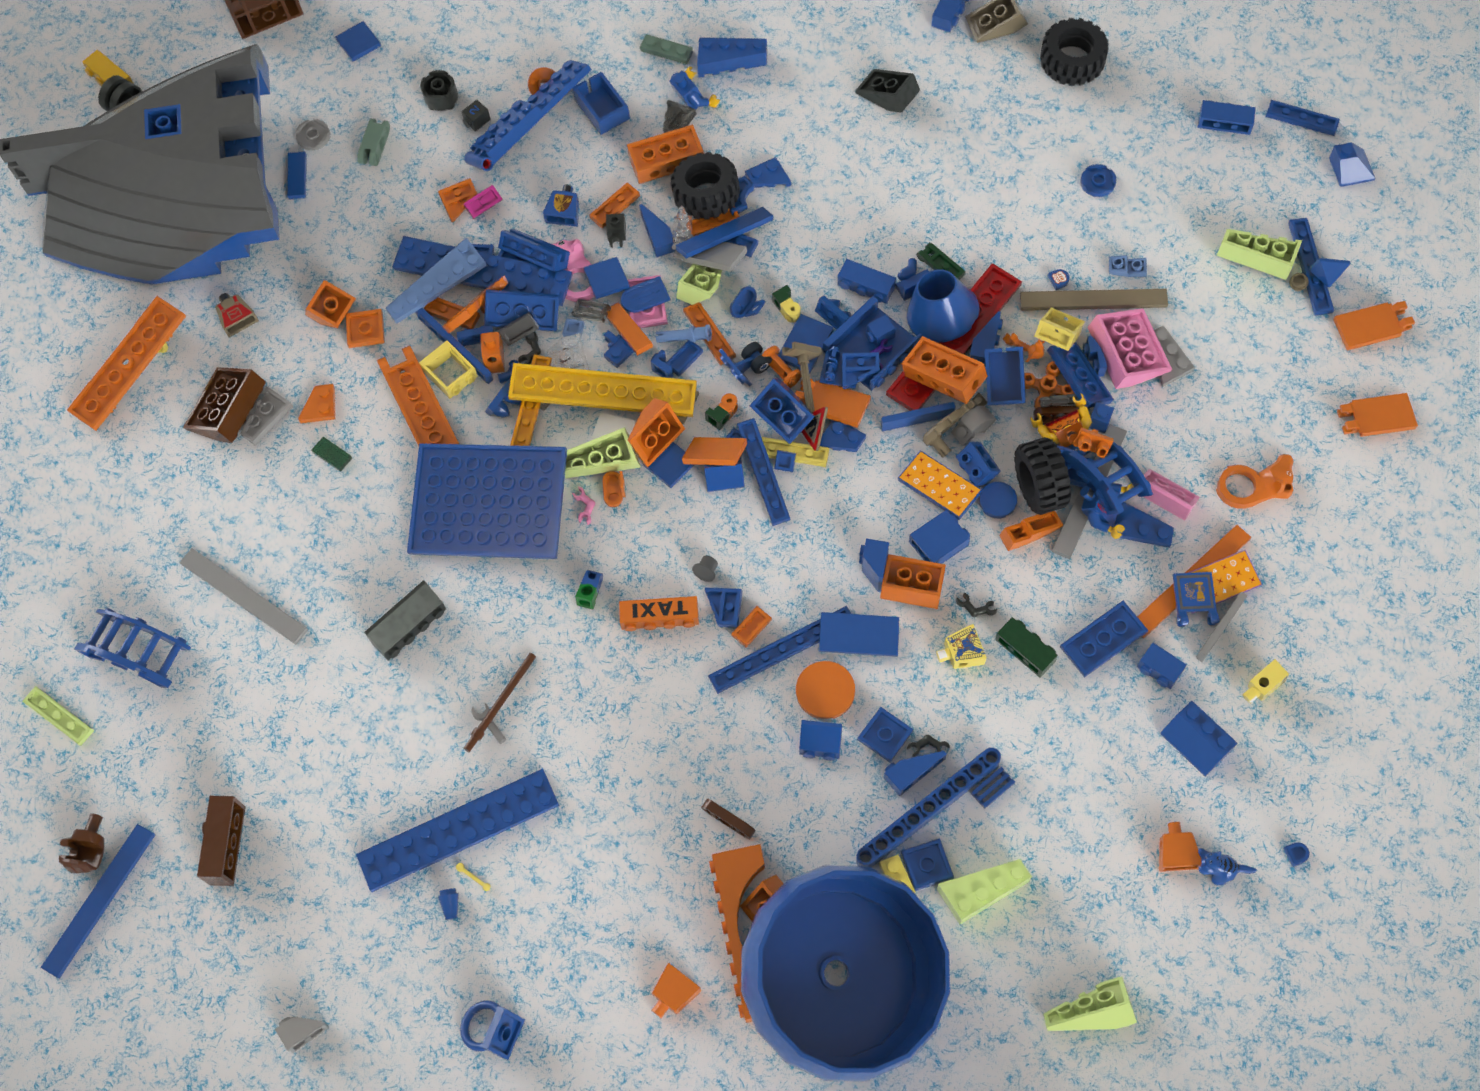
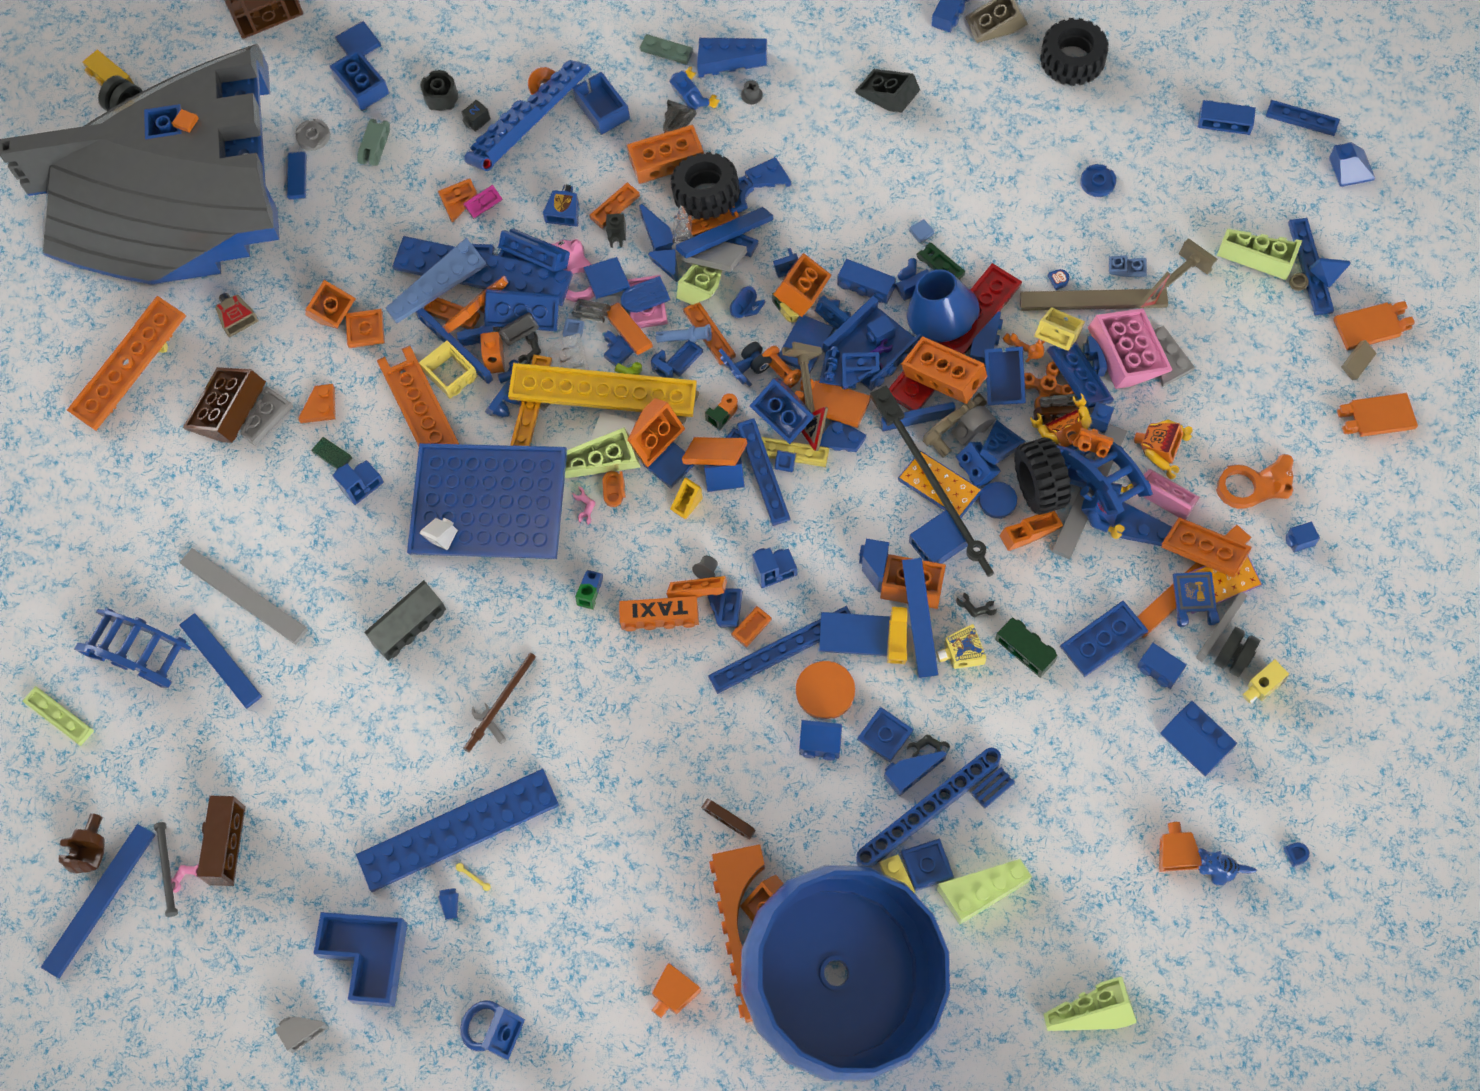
none -> dark grey bar [154,822,178,917]
none -> orange tile [172,109,199,133]
none -> bright pink arm [172,864,199,893]
none -> blue tile [179,613,263,709]
none -> blue piece [313,912,408,1007]
none -> blue brick [329,49,390,111]
none -> blue brick [332,460,384,506]
none -> white slope [420,518,458,550]
none -> lime arm [615,362,642,375]
none -> blue slope [648,249,679,282]
none -> orange plate [666,576,727,598]
none -> yellow slope [670,478,703,519]
none -> dark grey piece [741,80,763,105]
none -> blue brick [752,548,797,588]
none -> blue bracket [773,248,798,278]
none -> orange brick [773,253,832,317]
none -> pearl dark grey bar [870,385,994,577]
none -> yellow leg [887,607,907,664]
none -> blue tile [902,557,938,678]
none -> medium blue tile [909,219,934,243]
none -> blue wing [980,420,1026,465]
none -> torso [1134,419,1193,479]
none -> dark tan piece [1139,238,1217,307]
none -> orange piece [1161,517,1252,578]
none -> pearl dark grey wheel [1213,626,1261,678]
none -> blue brick [1286,521,1320,552]
none -> dark tan tile [1341,340,1377,380]

